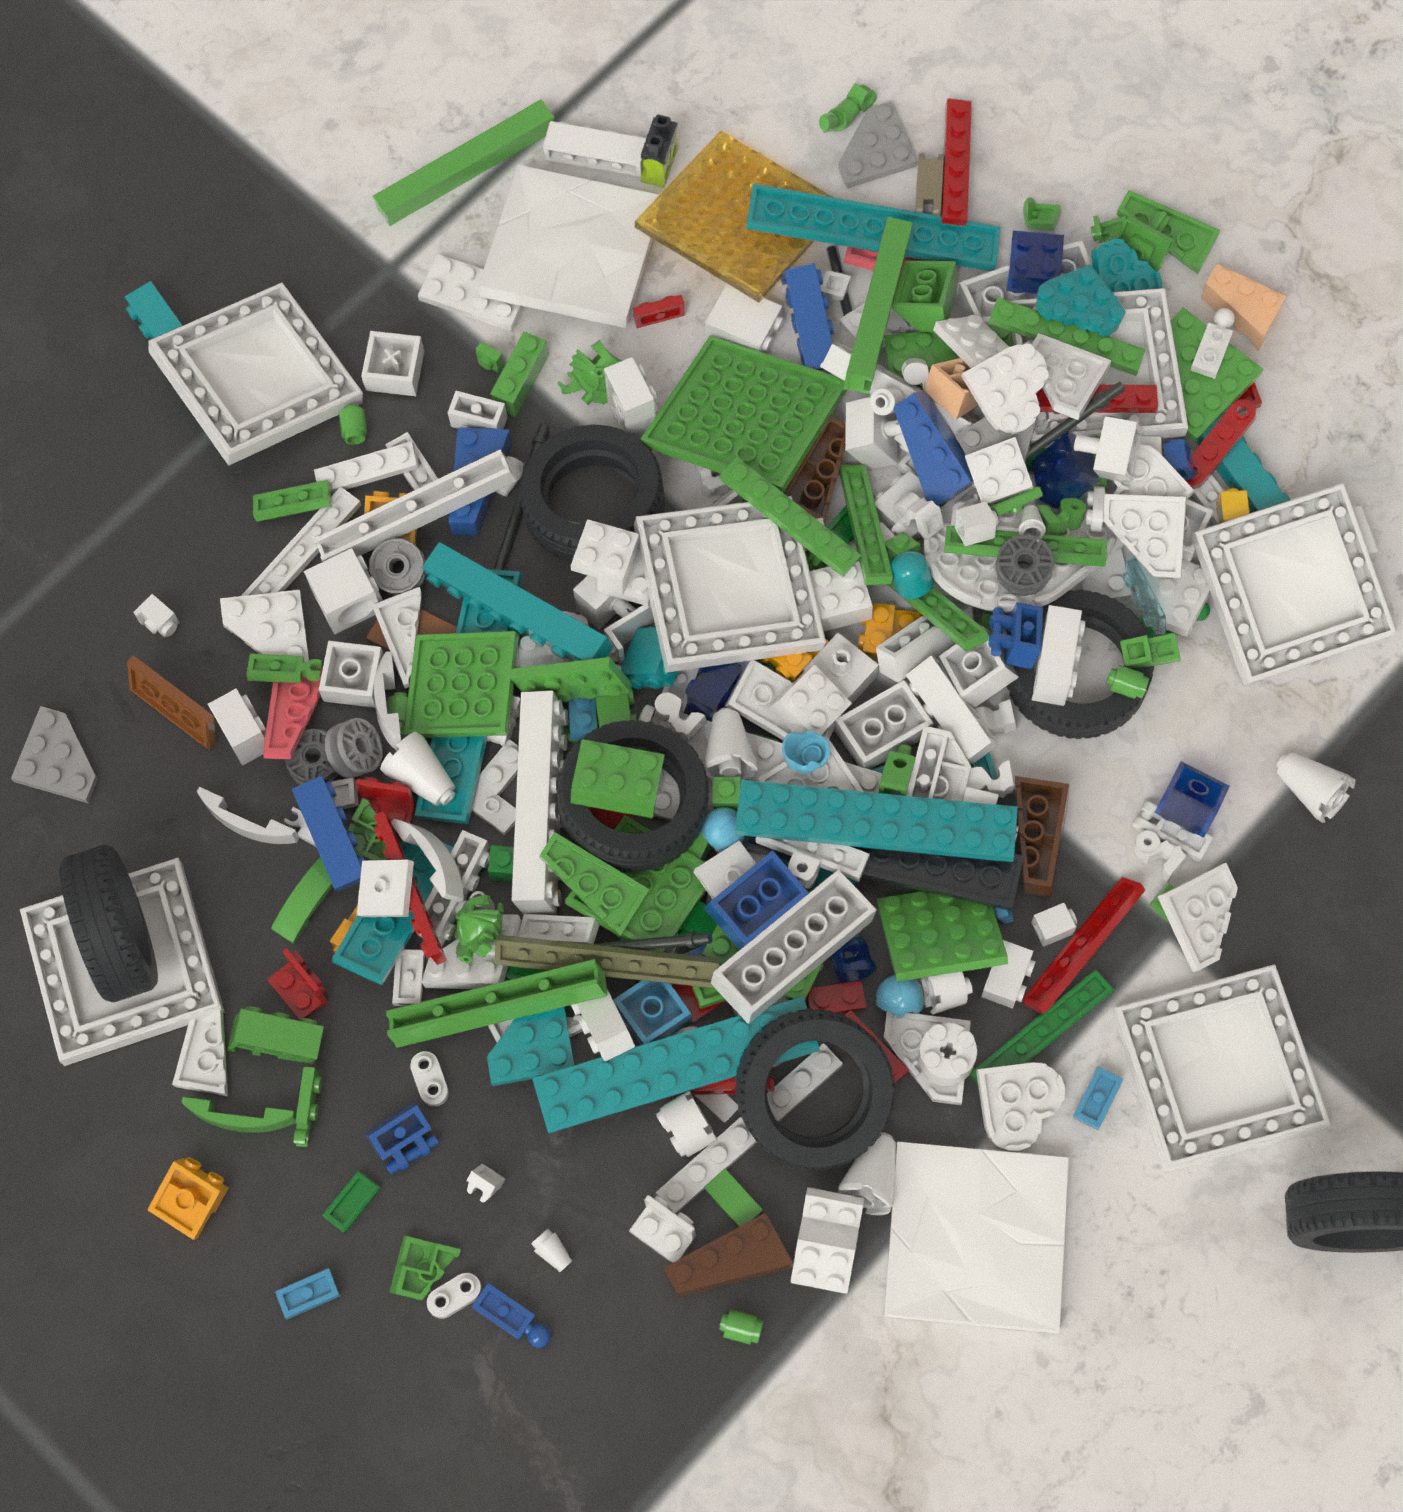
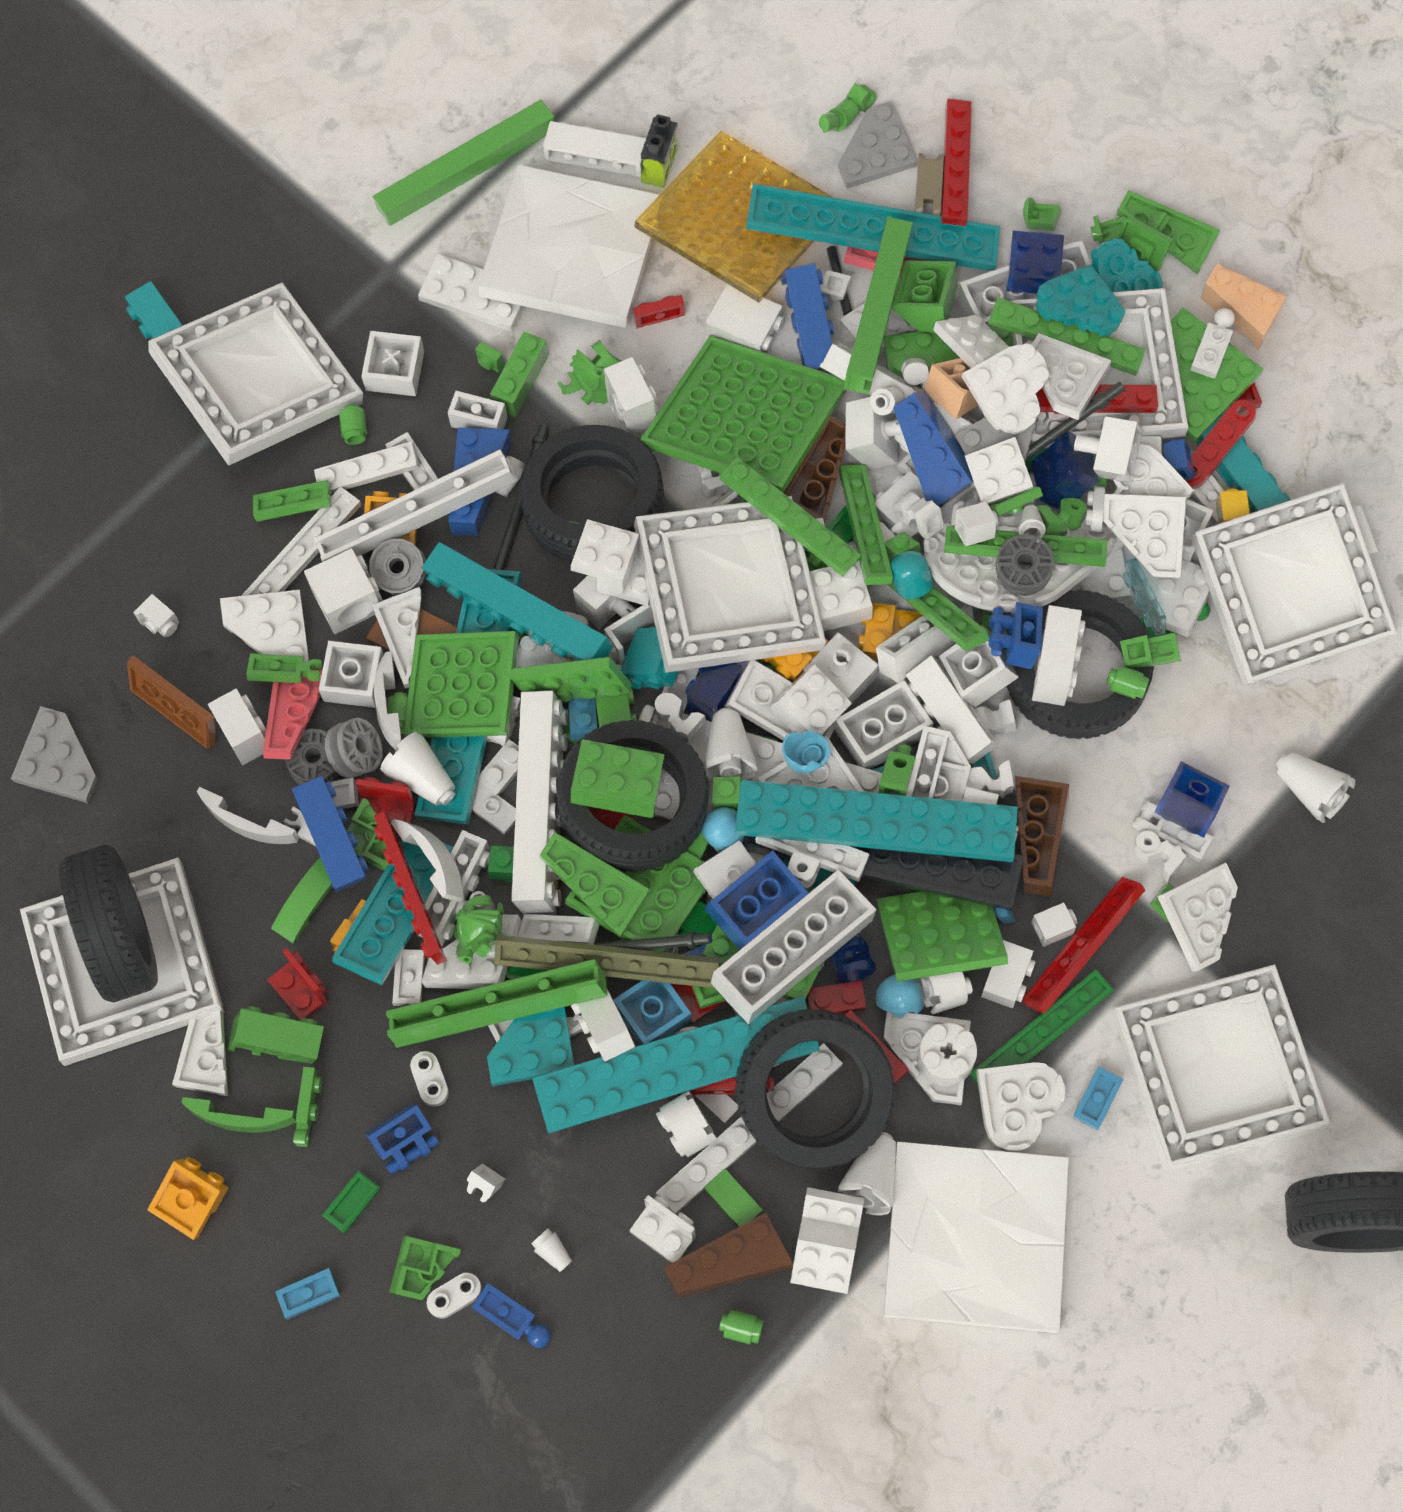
white plate [357,860,414,917] -> none

